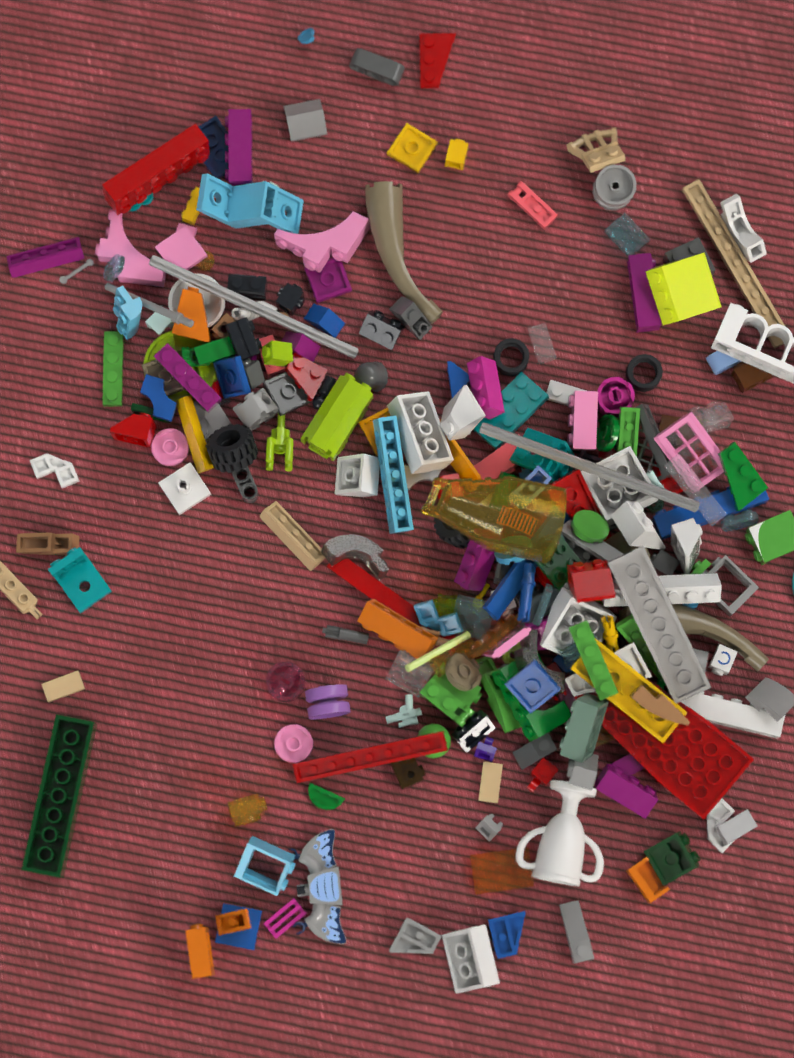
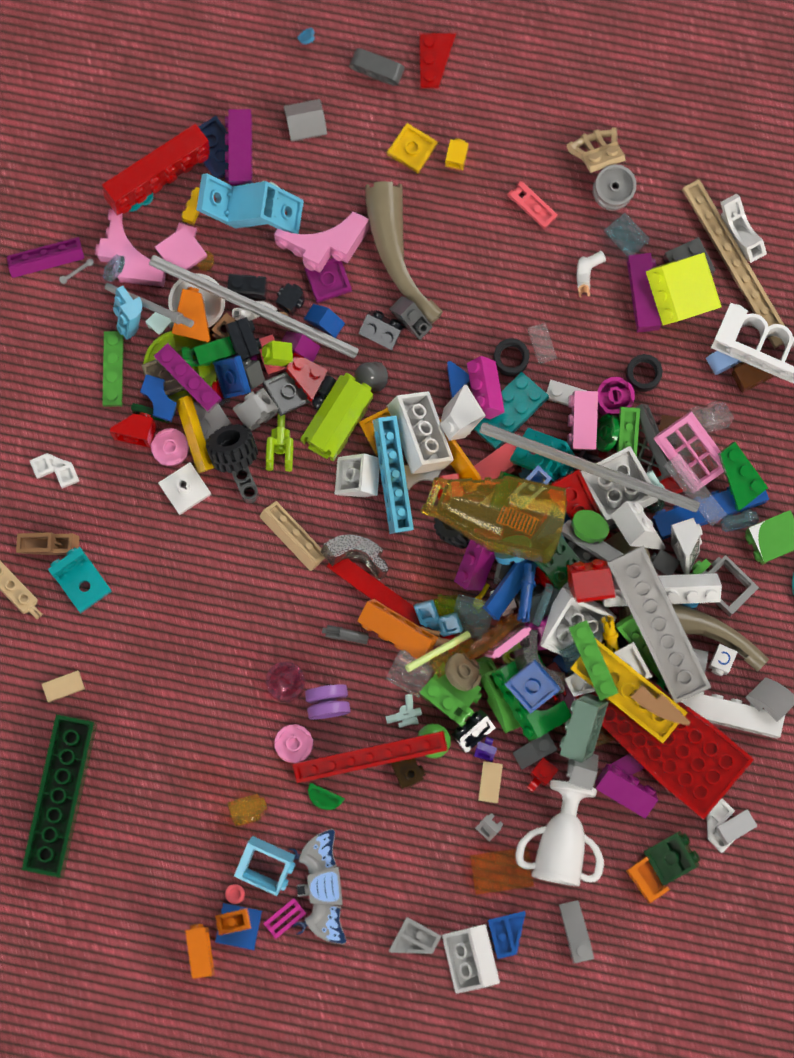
none -> coral tile [225,884,245,904]
none -> white arm [577,250,606,298]

